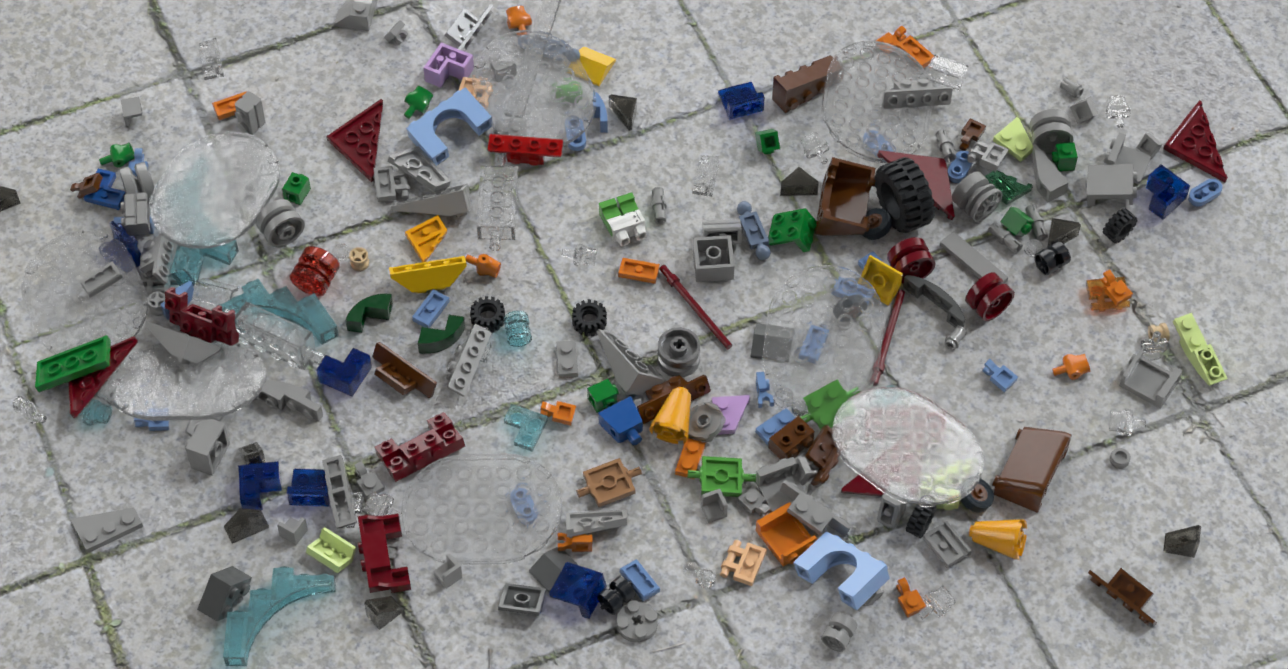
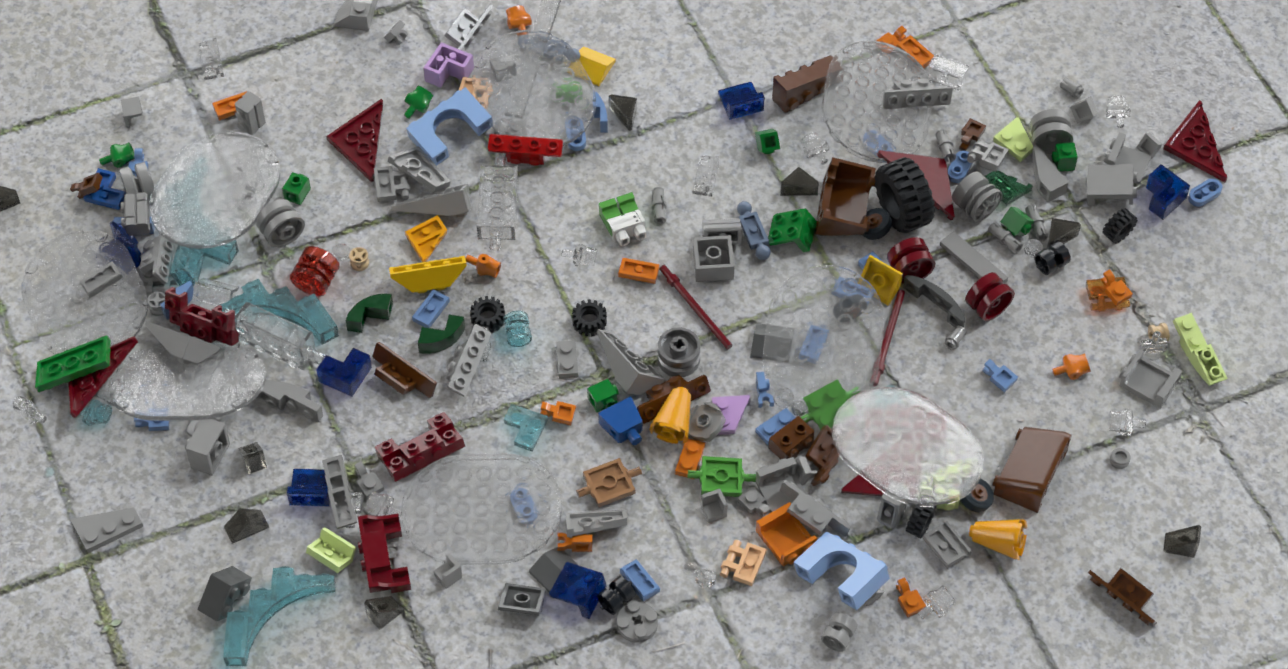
clear blue brick [238,461,282,512] -> none
light grey panel [277,517,308,545] -> none

